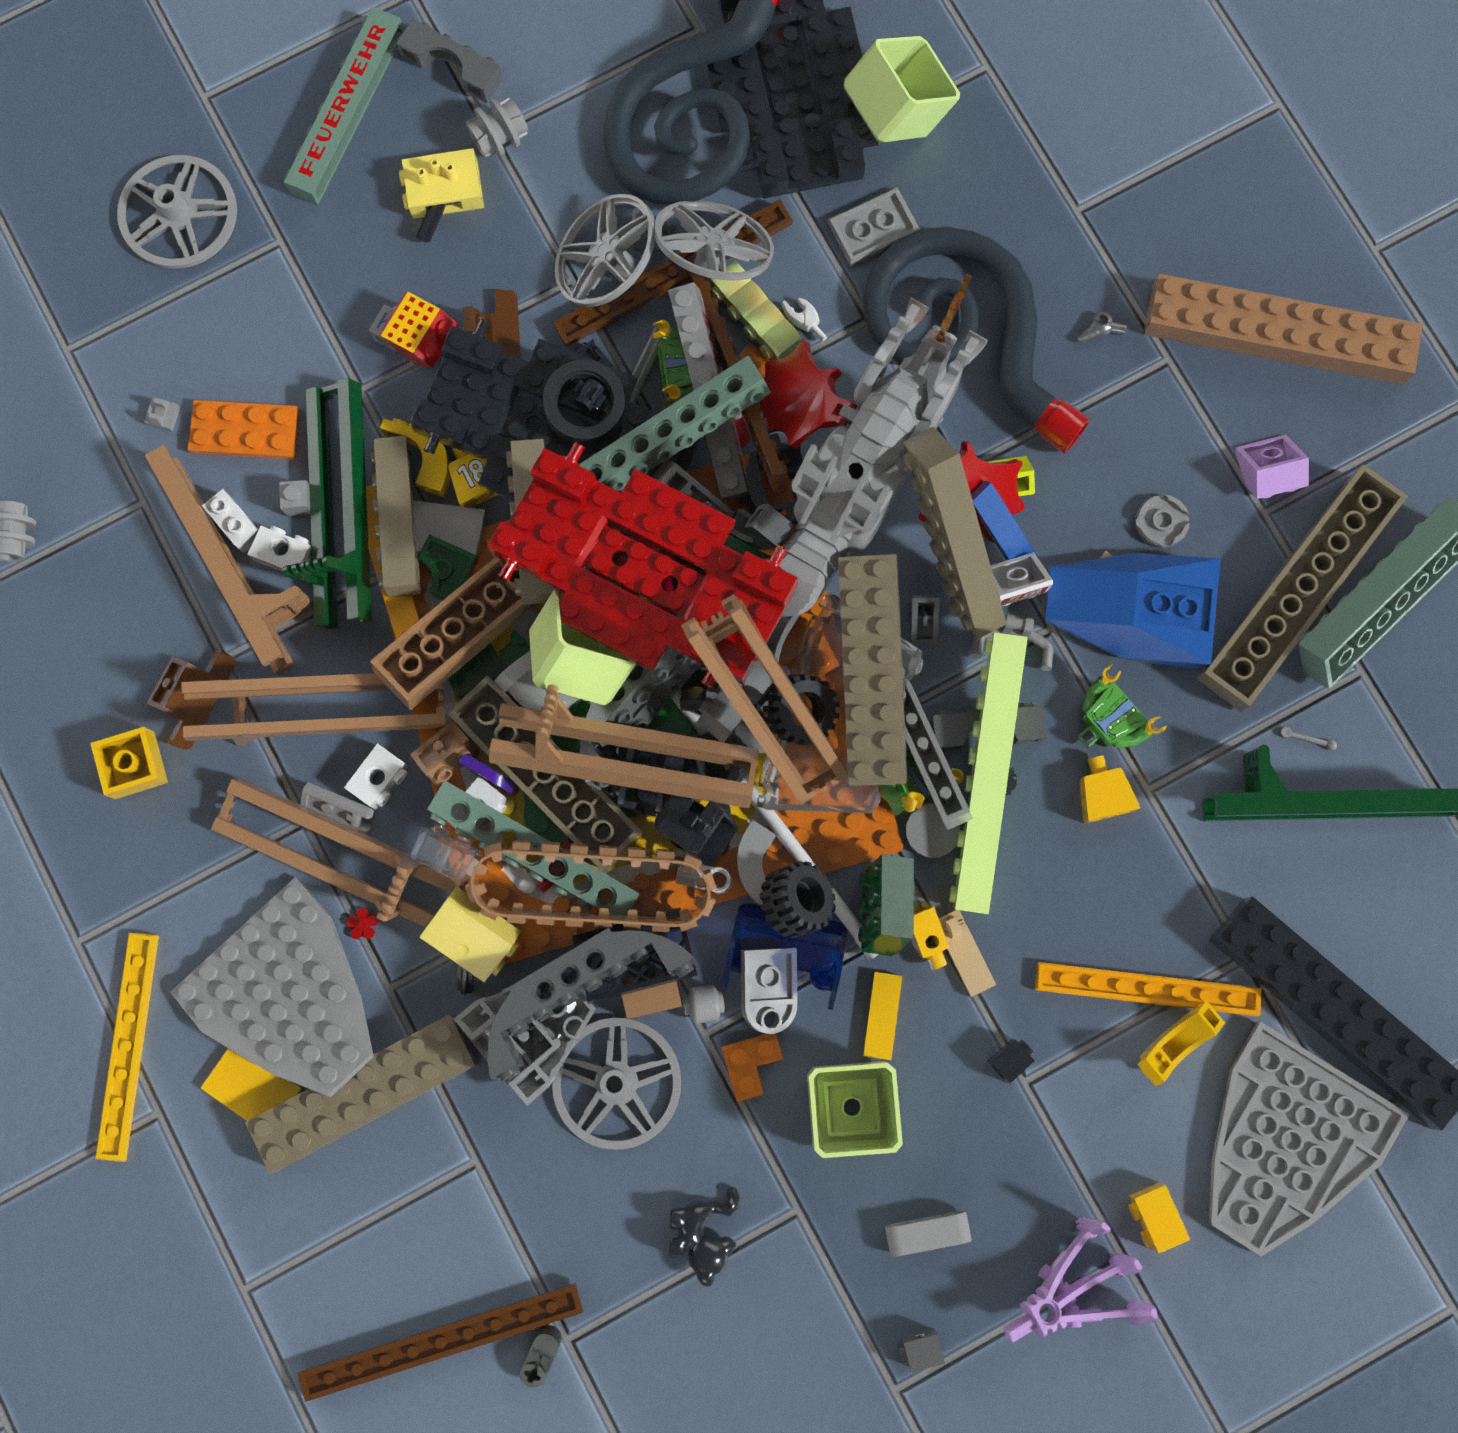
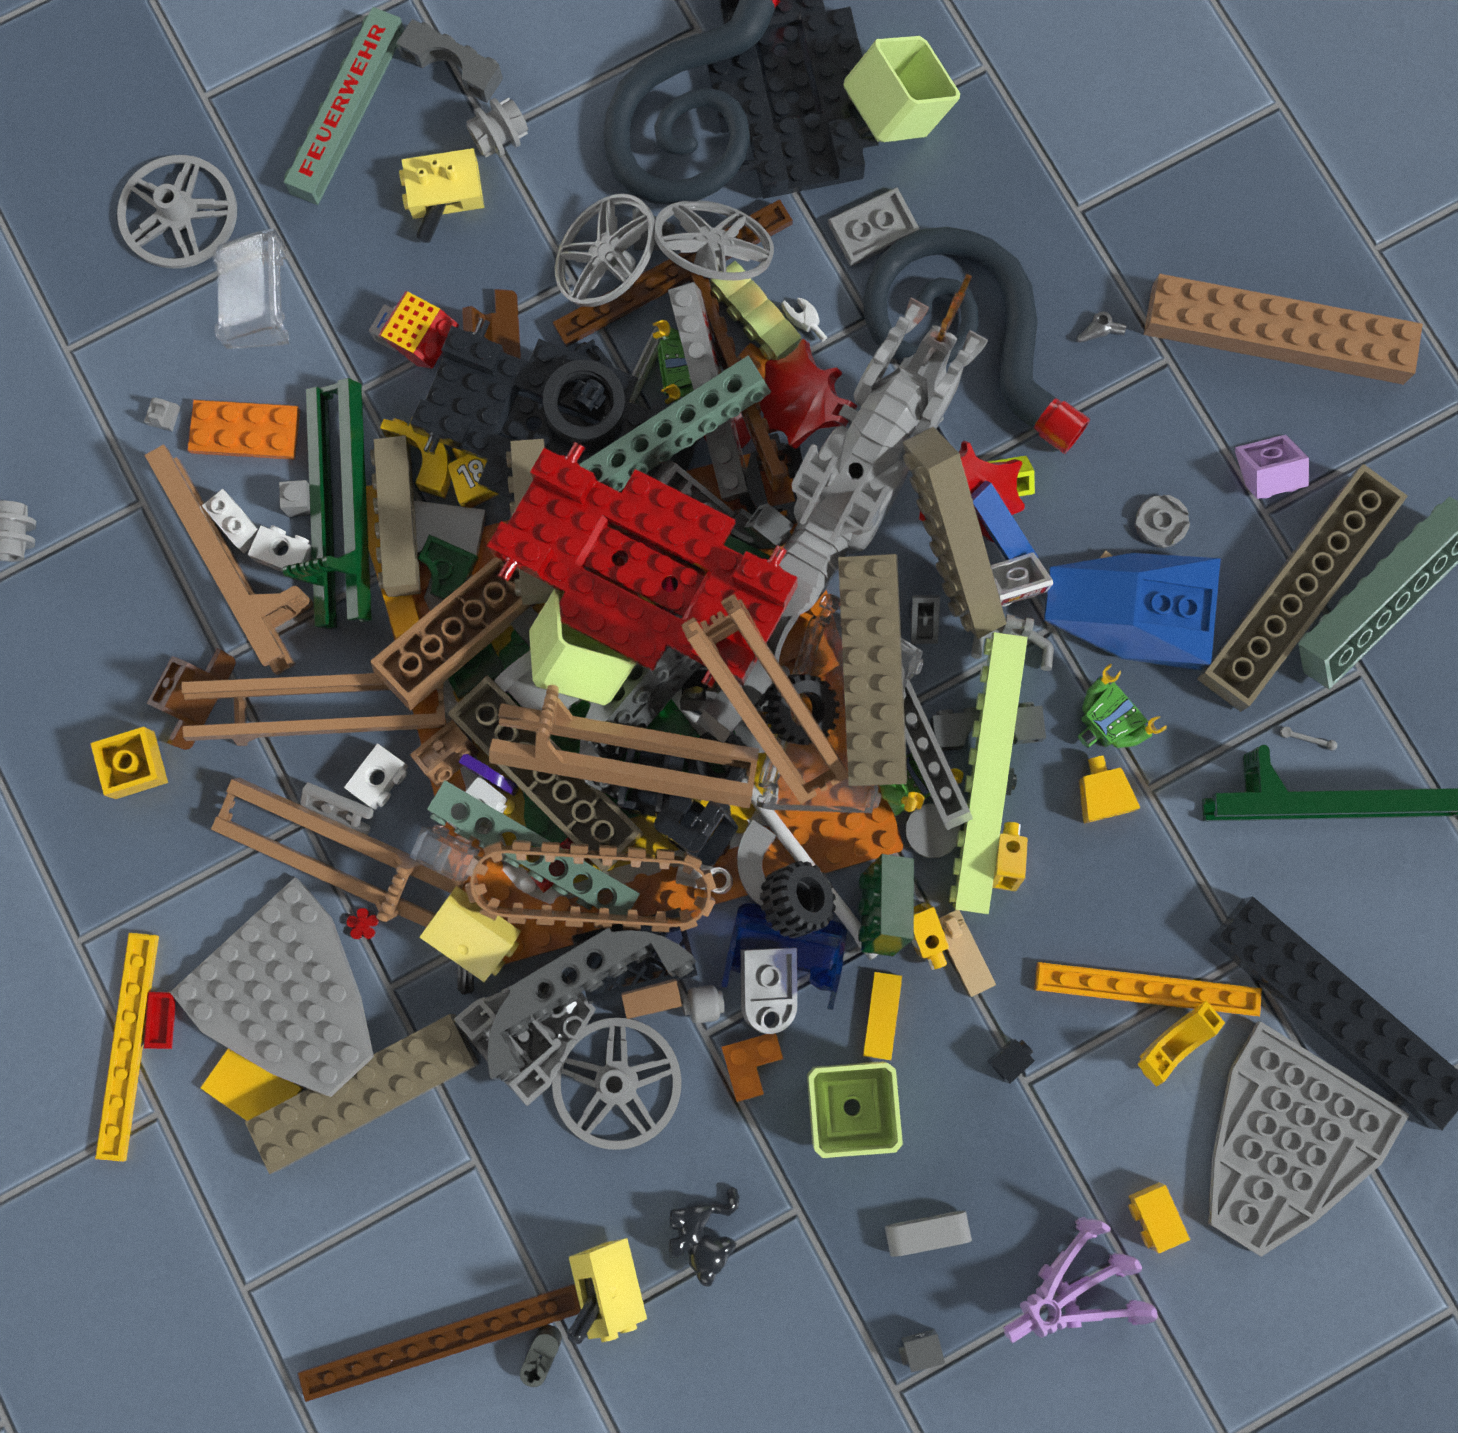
none -> red tile [144,992,176,1049]
none -> clear windscreen [213,229,289,349]
none -> light yellow piece [567,1238,647,1345]
none -> yellow torso [992,822,1028,891]

